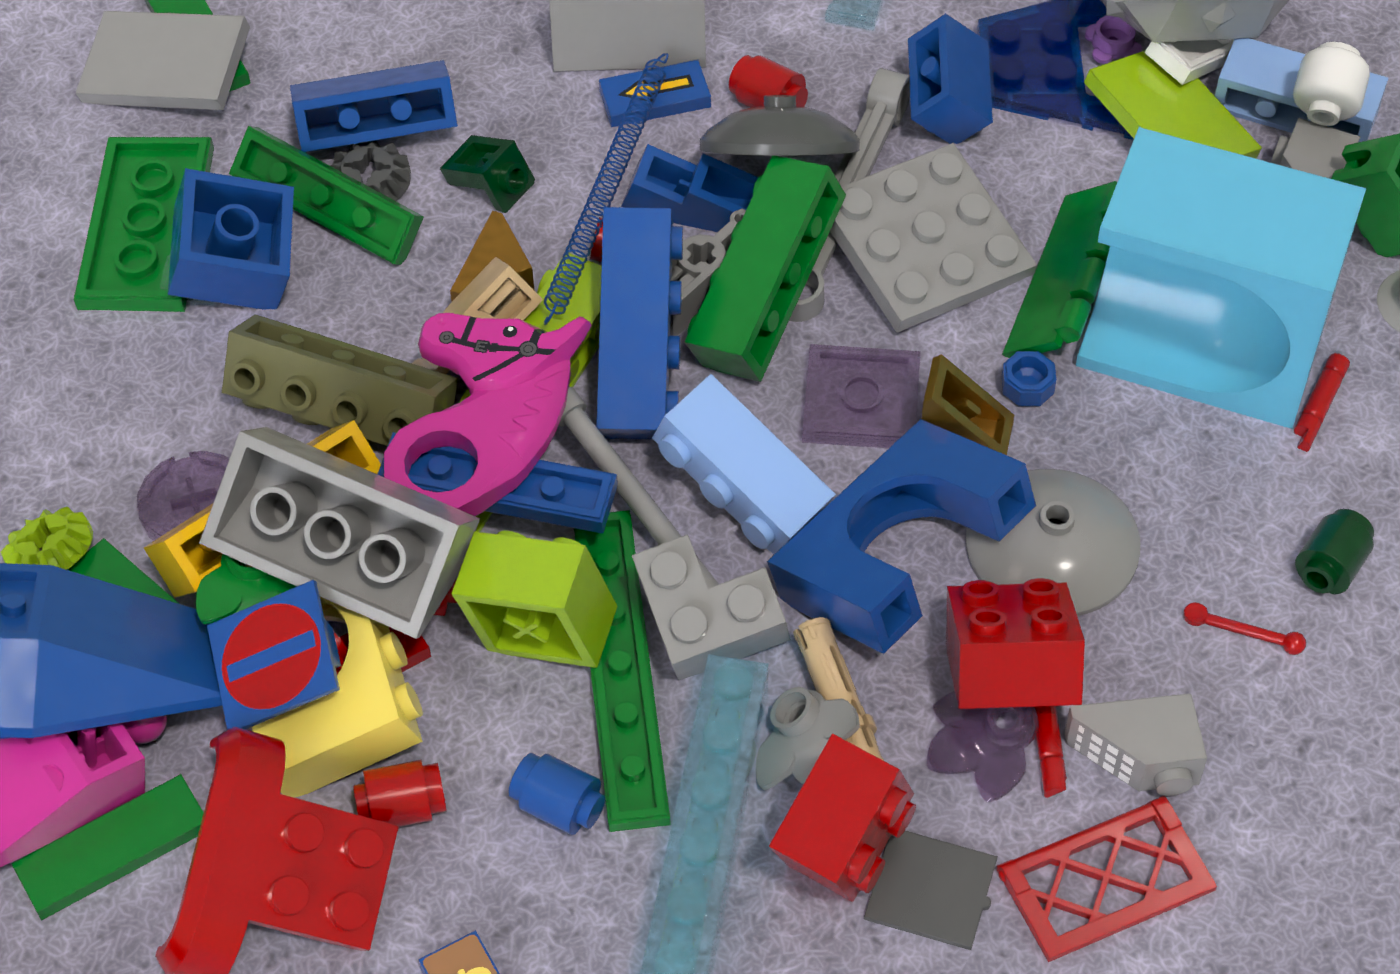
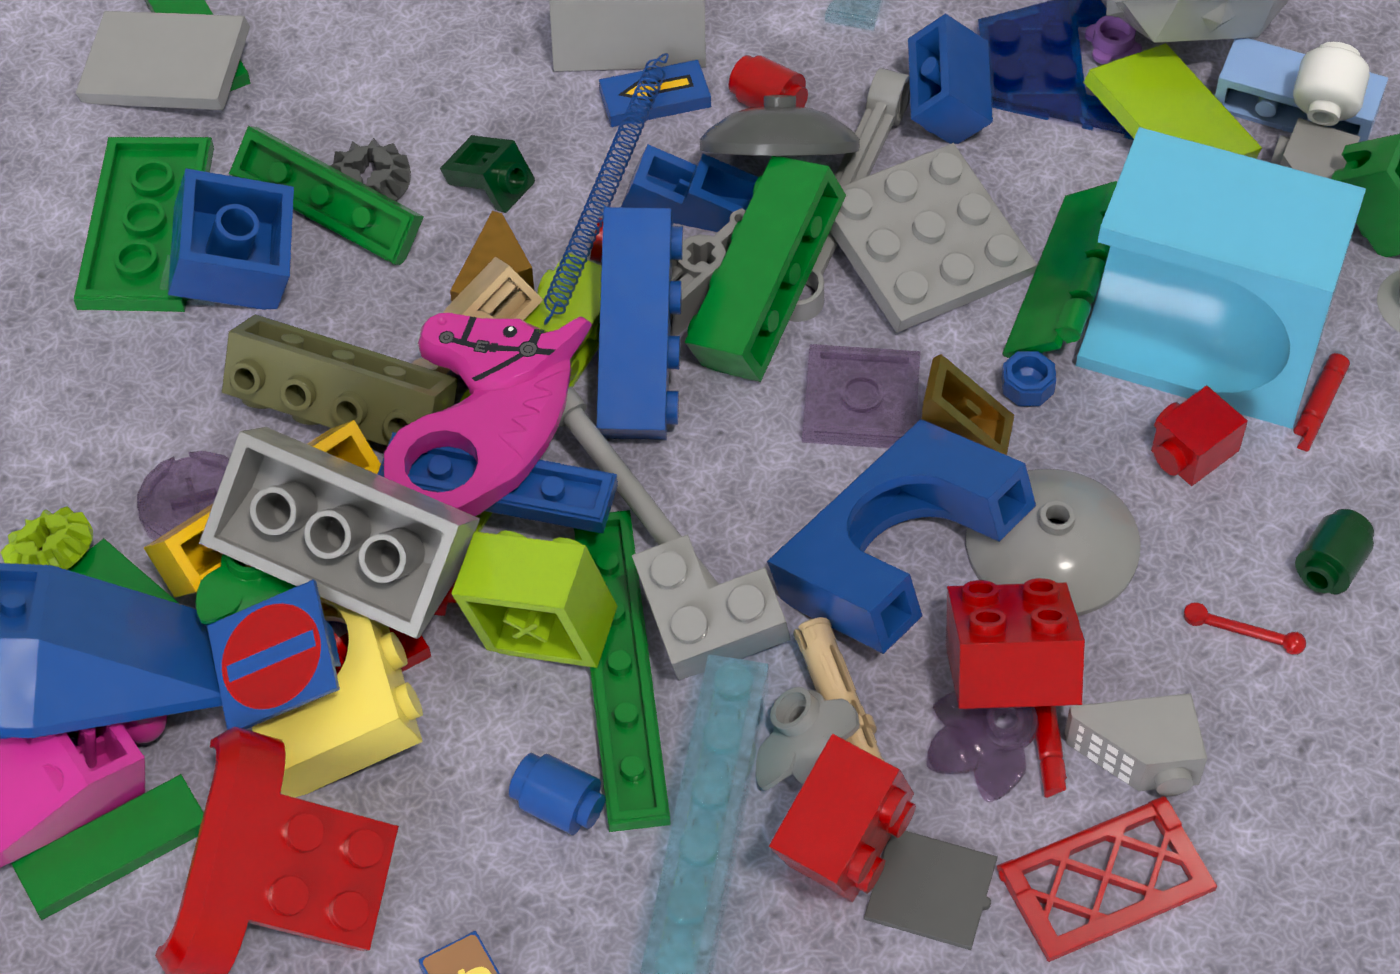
blue brick [290,60,458,152] -> none
red brick [353,760,447,827] -> none
light blue brick [652,374,836,554] -> none
white tile [1145,39,1234,85] -> none
none -> red brick [1151,385,1248,487]

